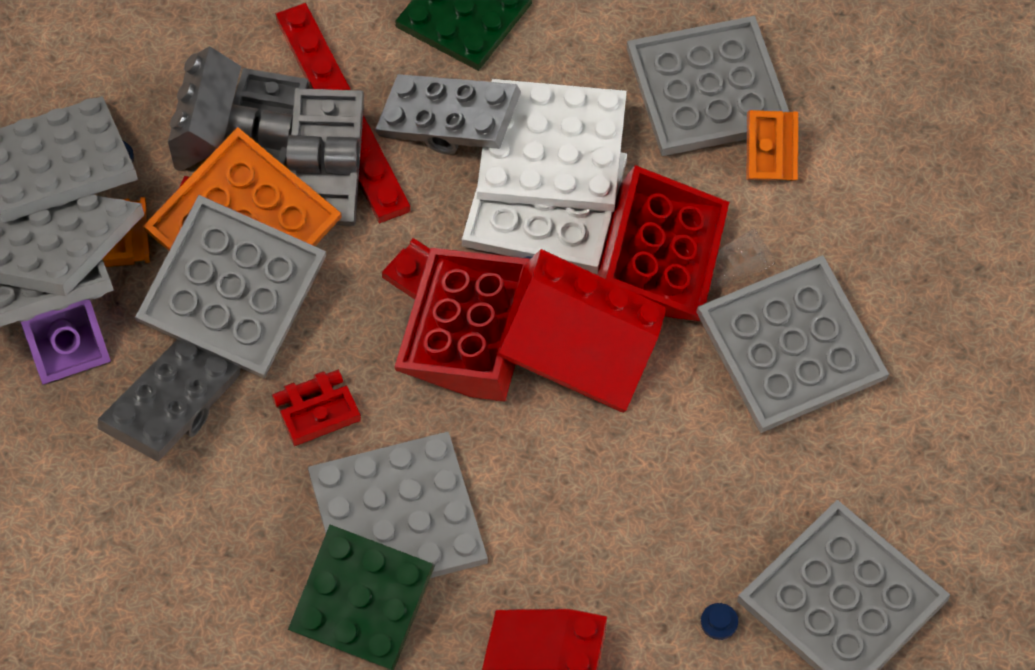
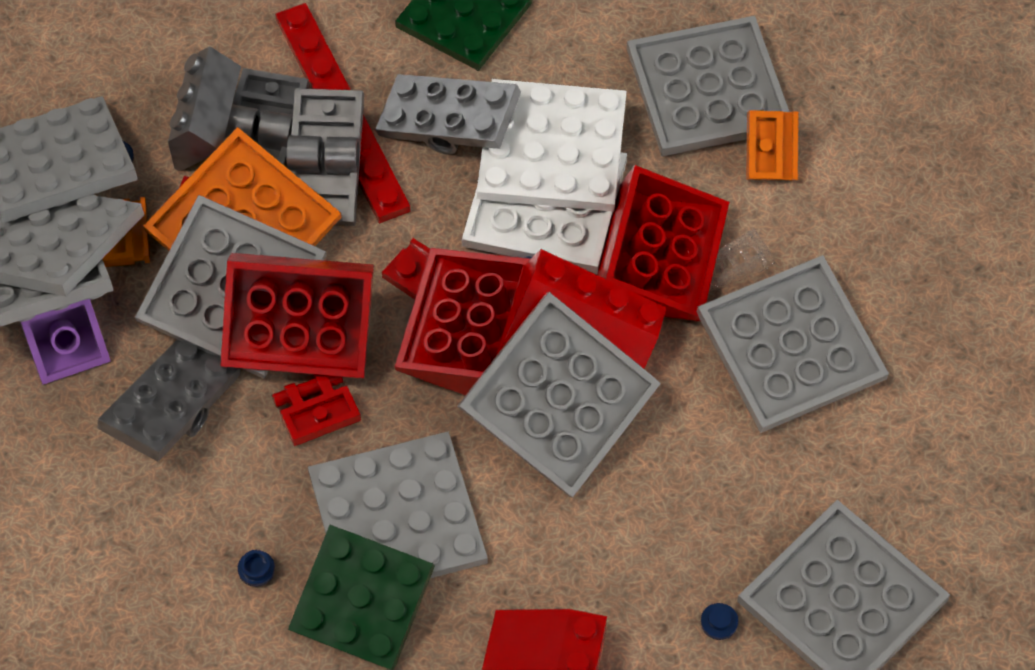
none -> red slope [220,253,374,378]
none -> dark blue plate [238,550,275,587]
none -> light grey plate [457,292,661,498]

